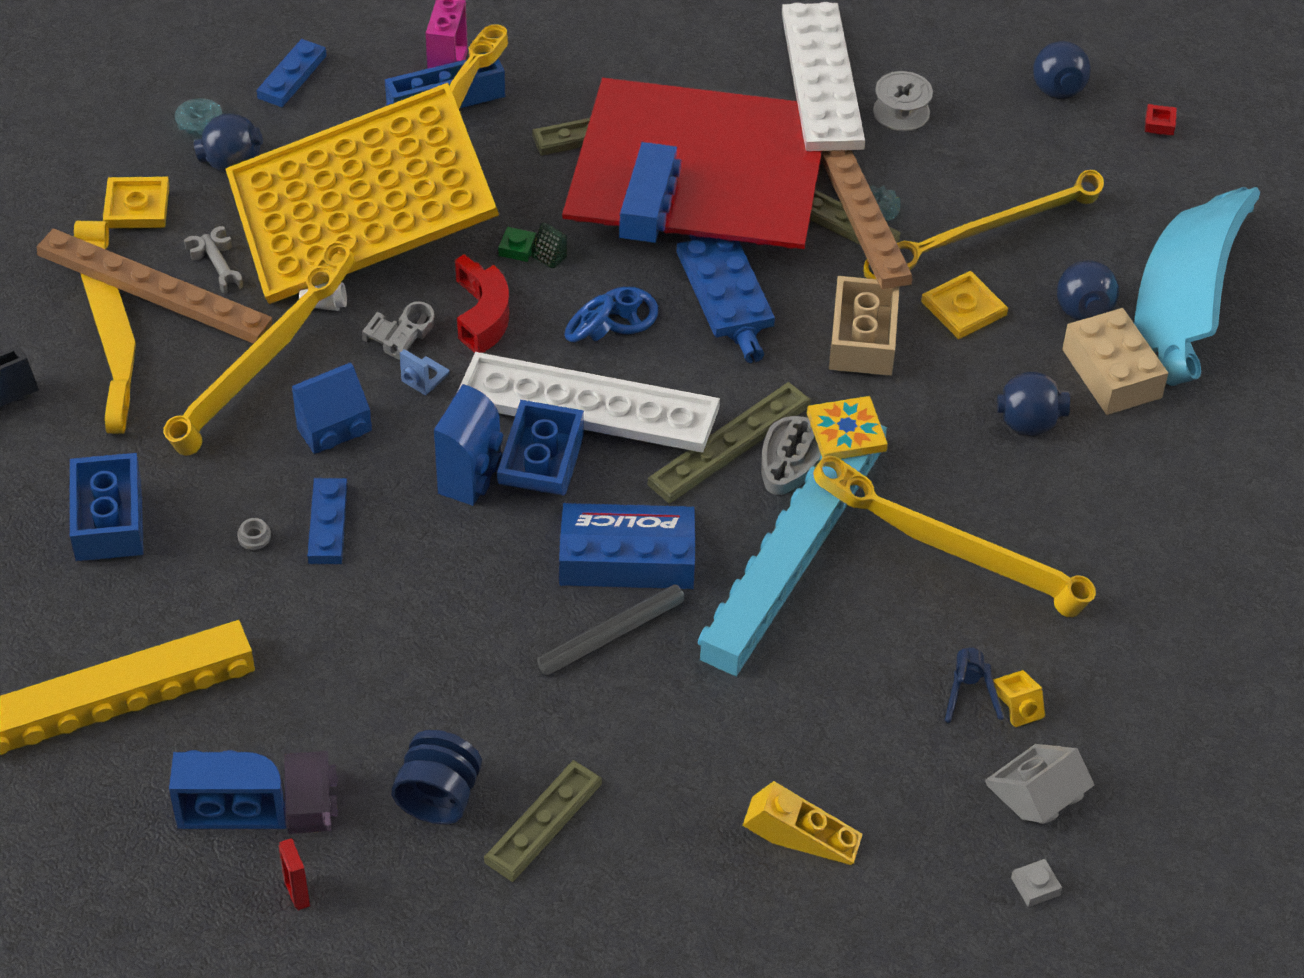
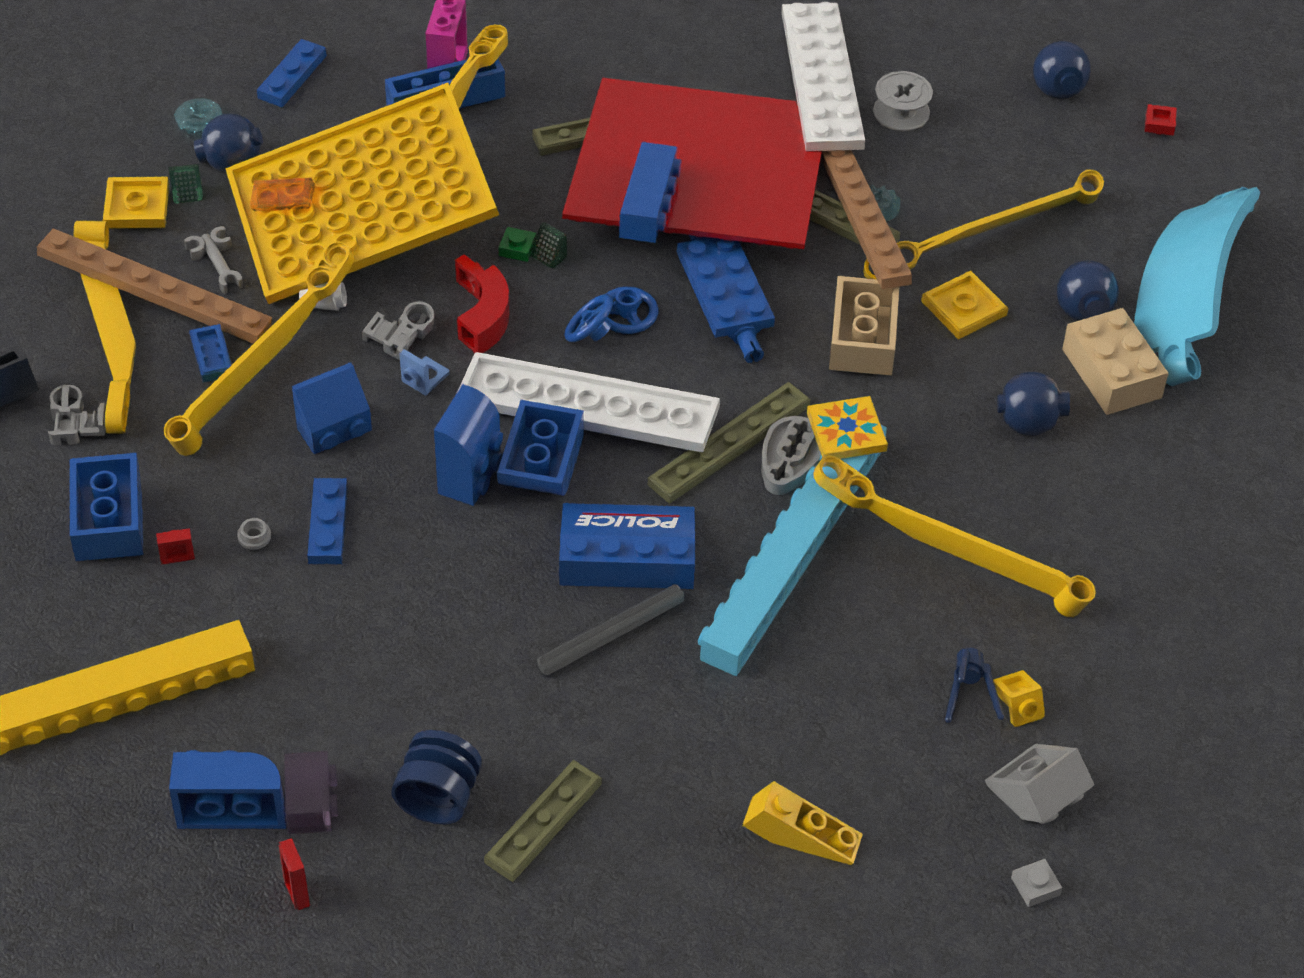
none -> light grey piece [48,385,106,445]
none -> red plate [156,528,195,565]
none -> clear green slope [168,164,203,204]
none -> blue plate [189,324,232,383]
none -> clear orange tile [250,177,315,211]

